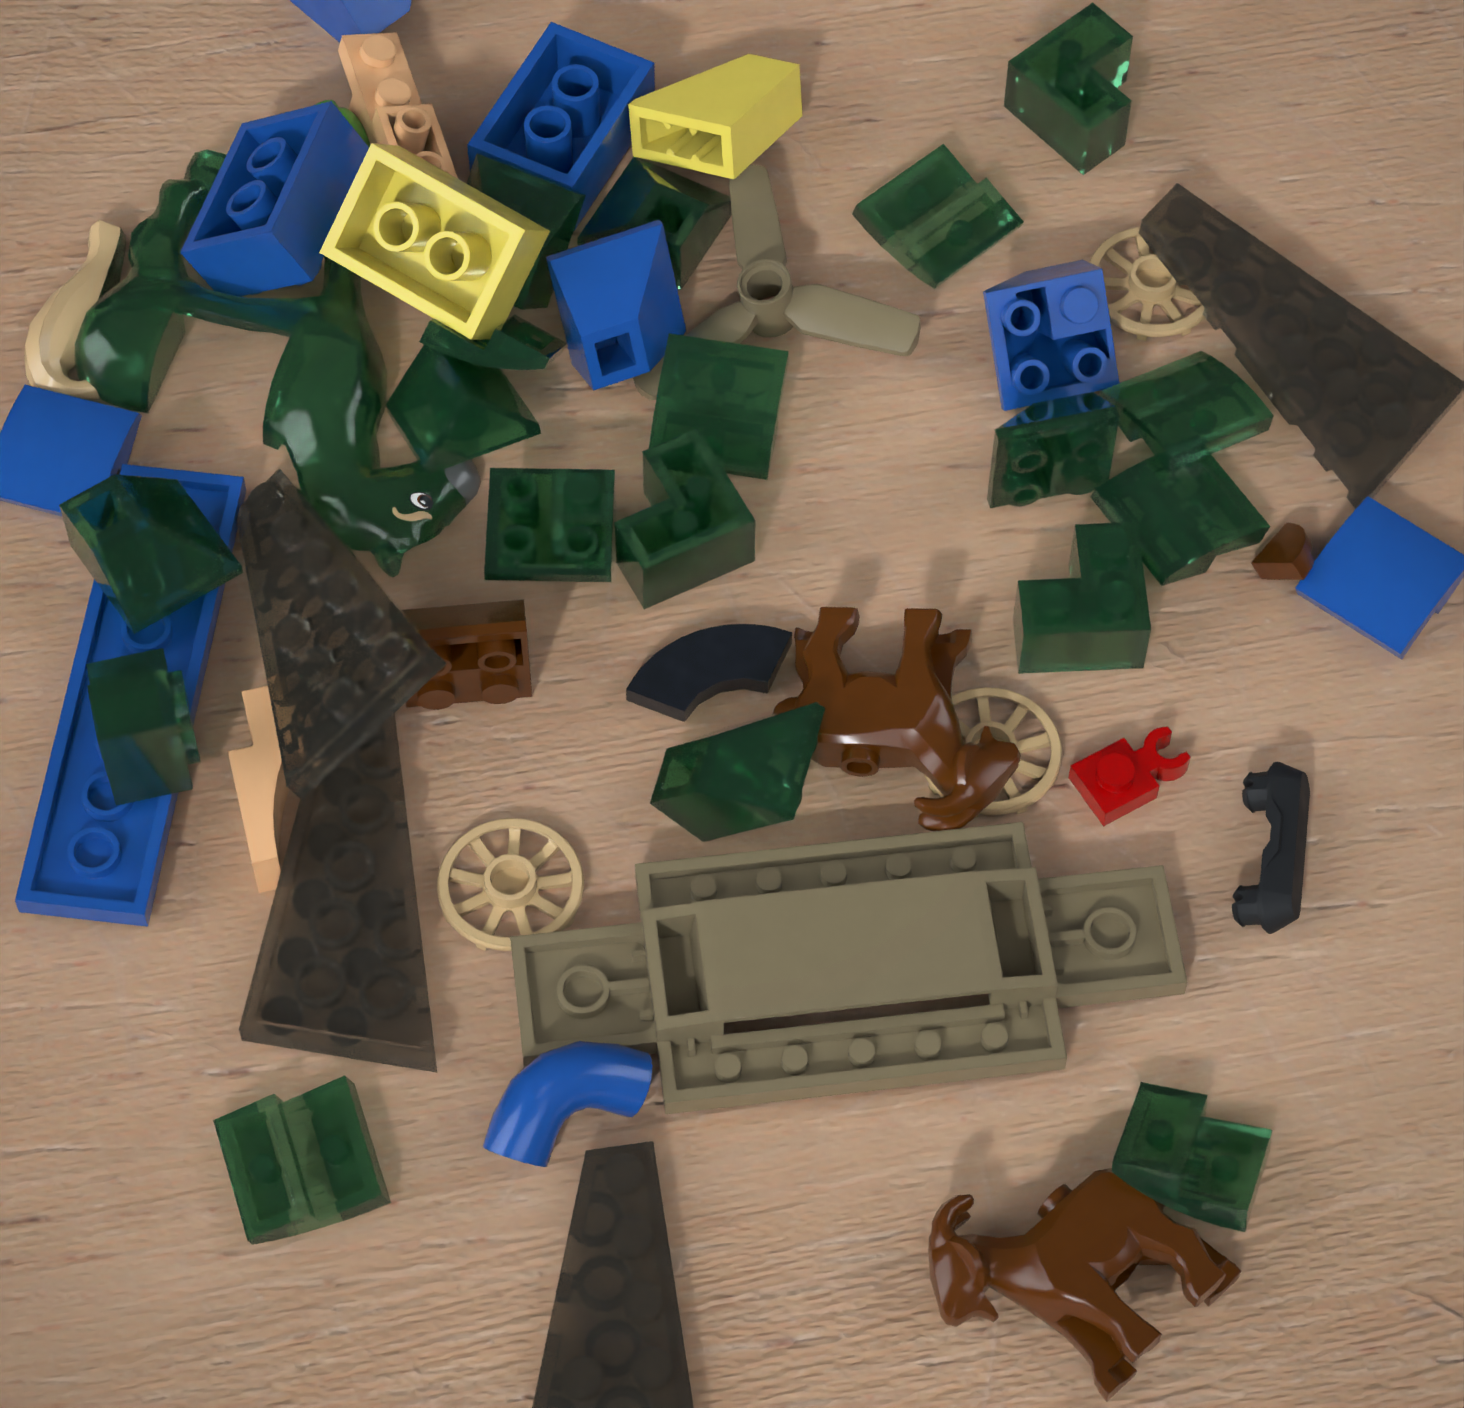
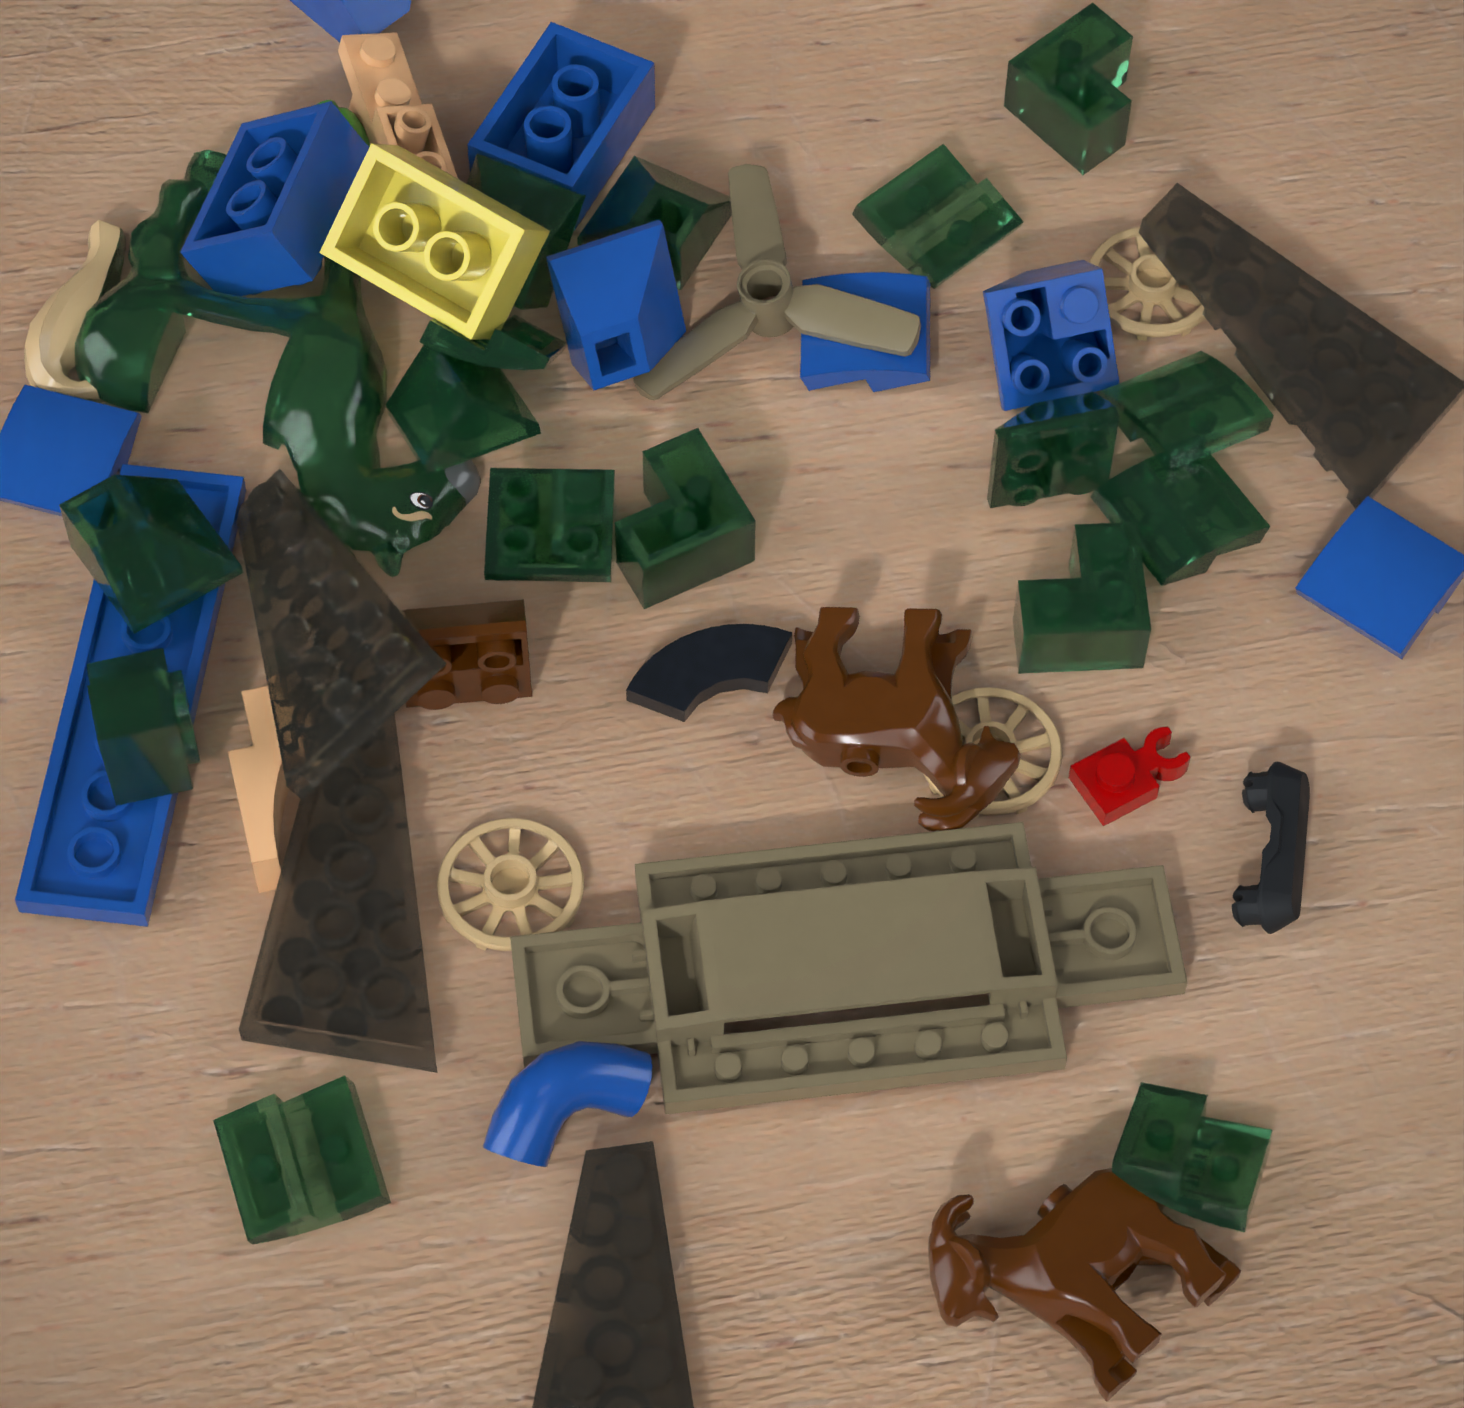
light yellow slope [628,54,802,179] -> none
clear green slope [648,333,789,480] -> none
clear green slope [650,702,825,842] -> none
reddish brown tile [1251,523,1315,580] -> none
none -> blue slope [800,272,930,392]

